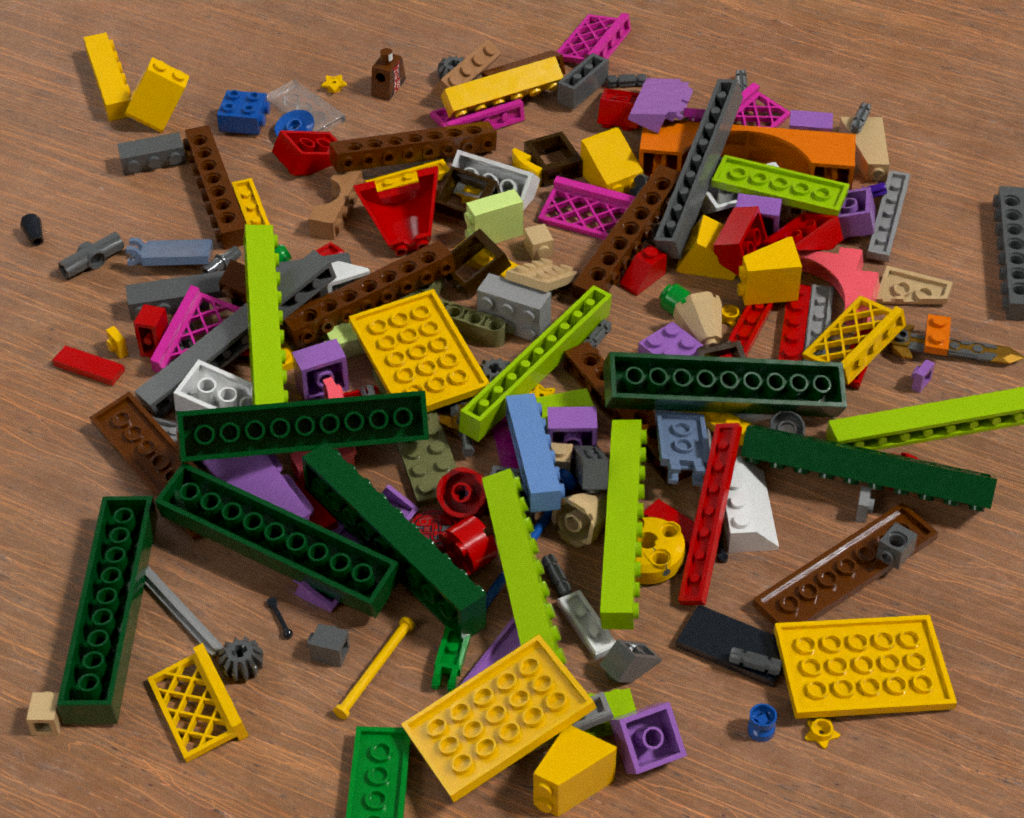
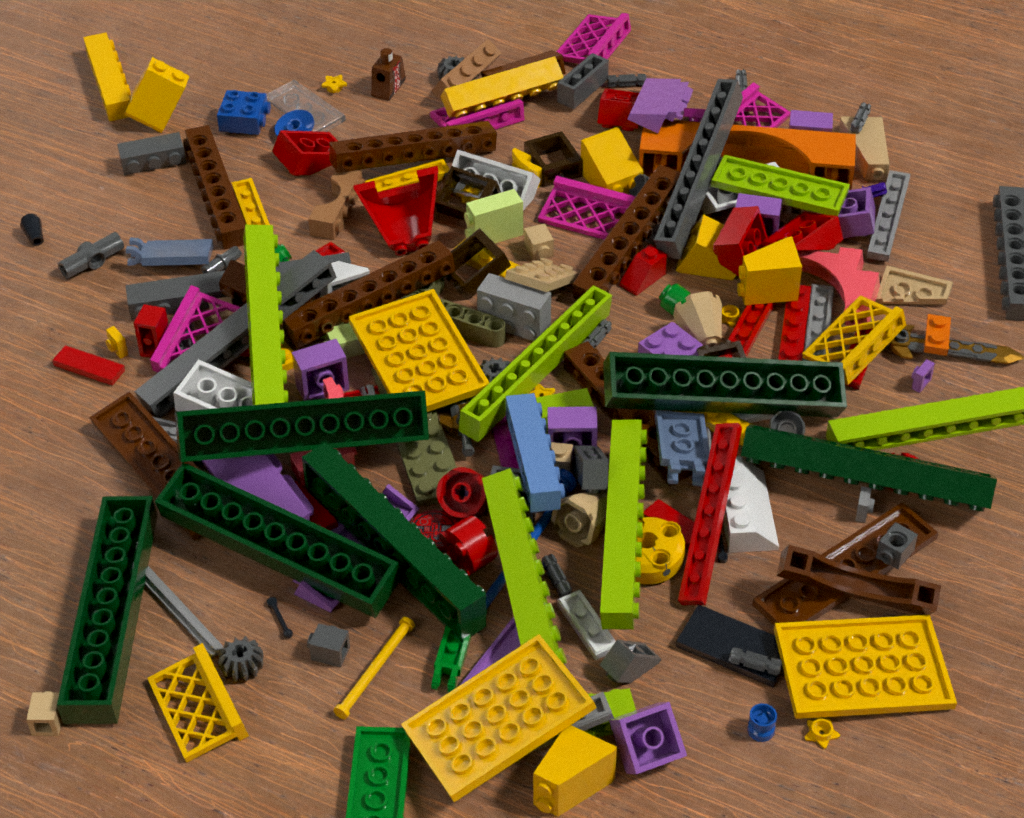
none -> reddish brown arch [776,545,941,615]

